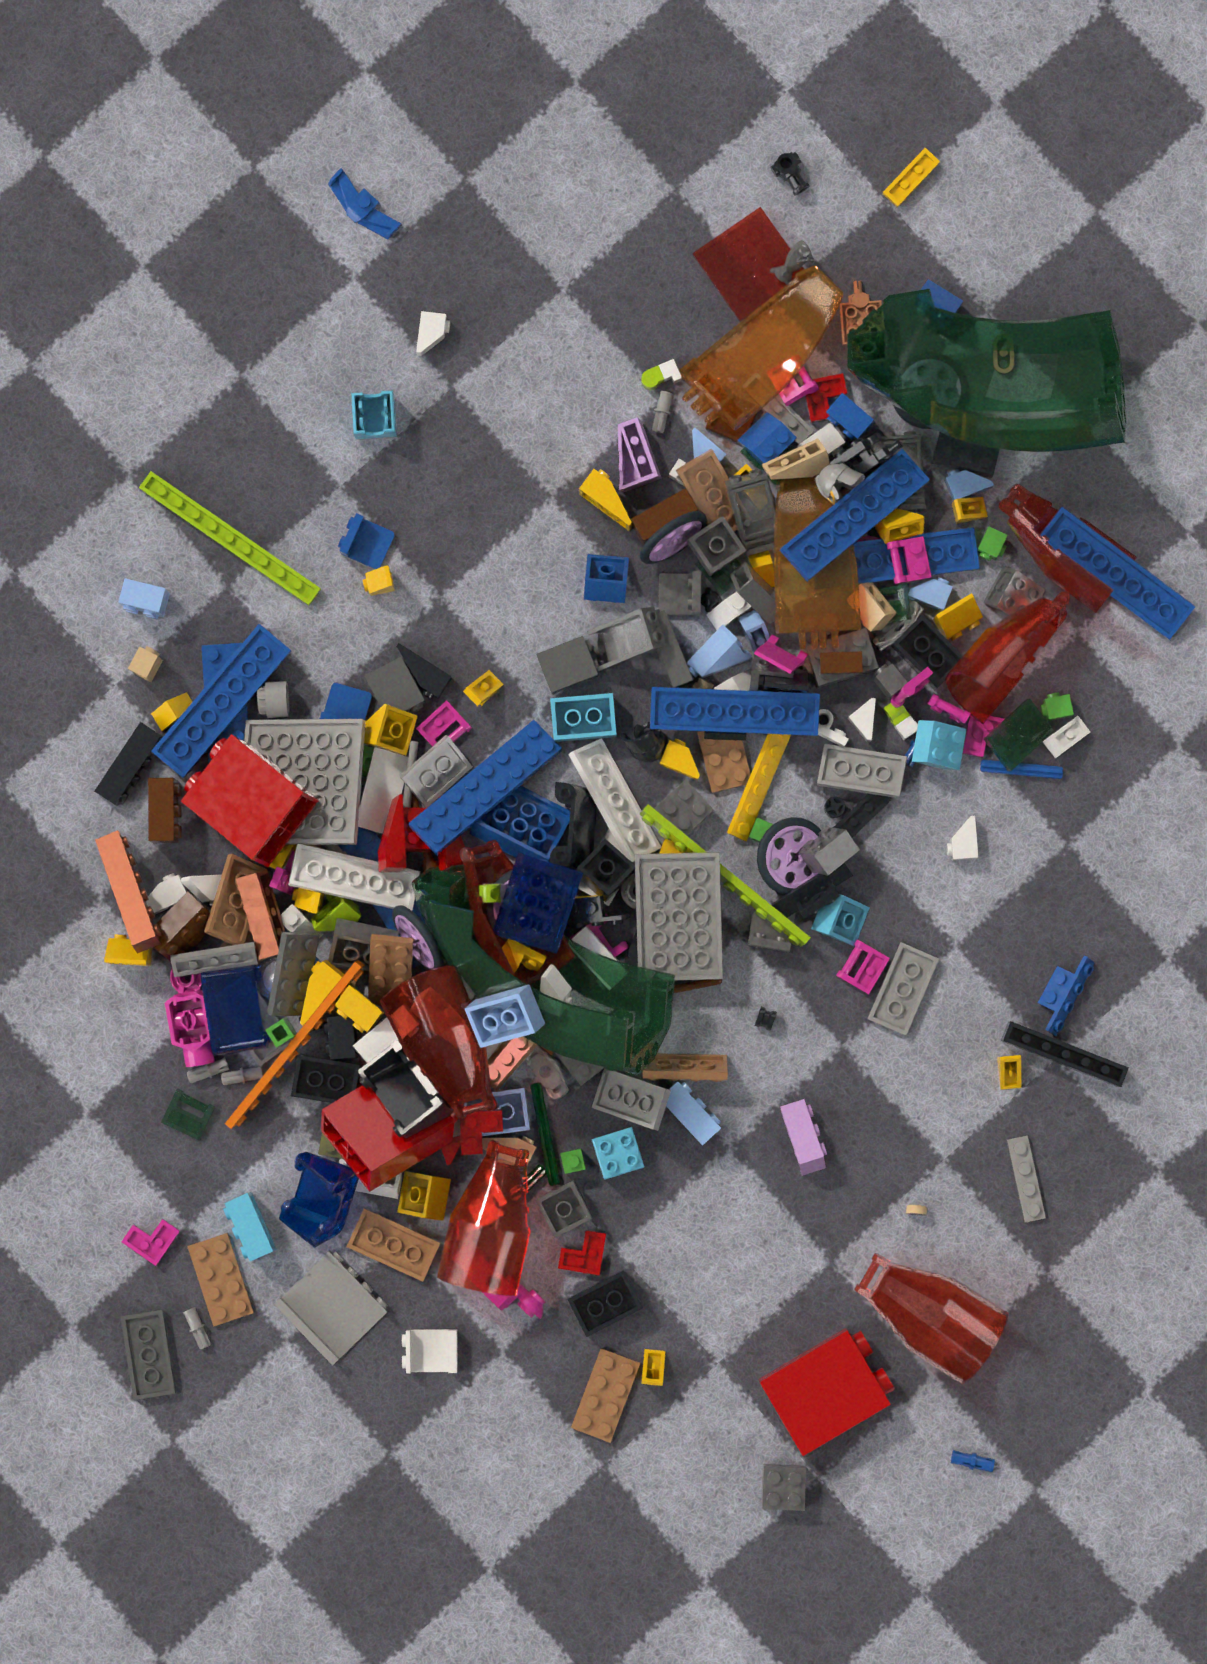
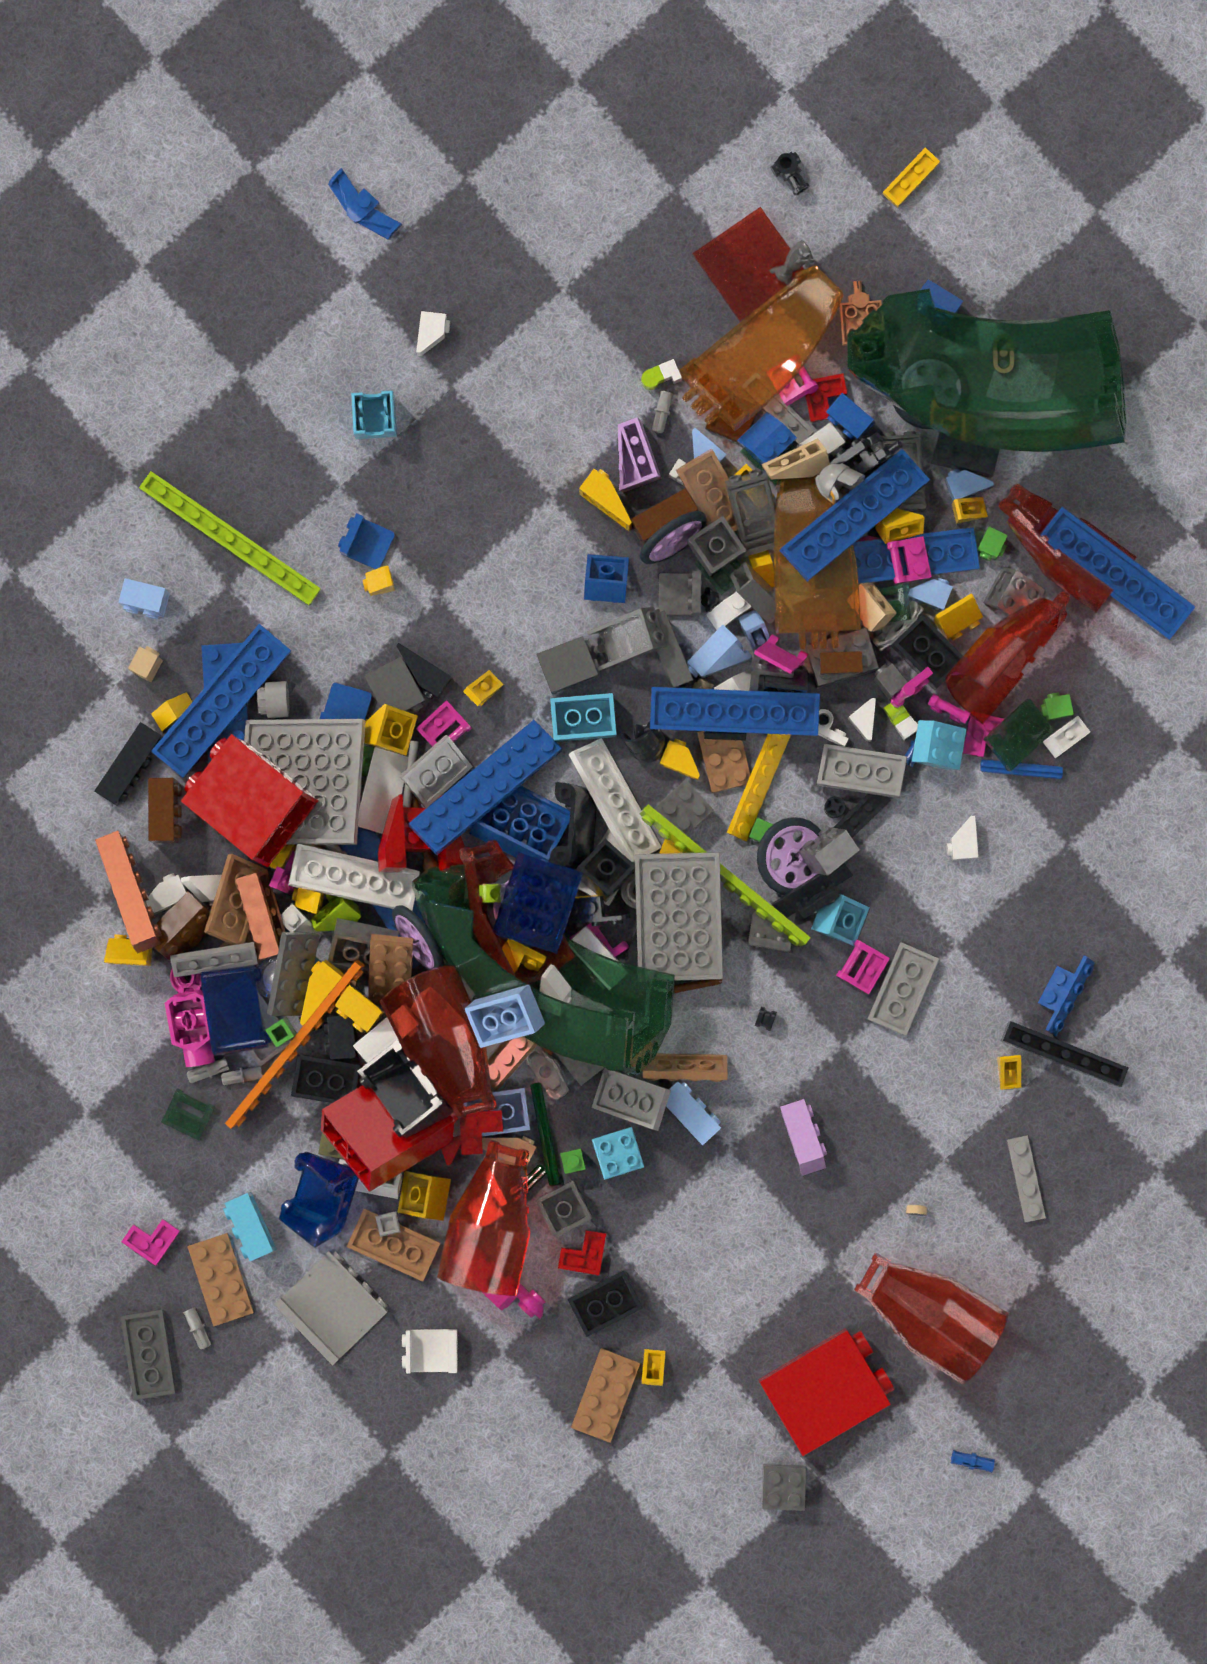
none -> light grey tile [375,1211,401,1237]

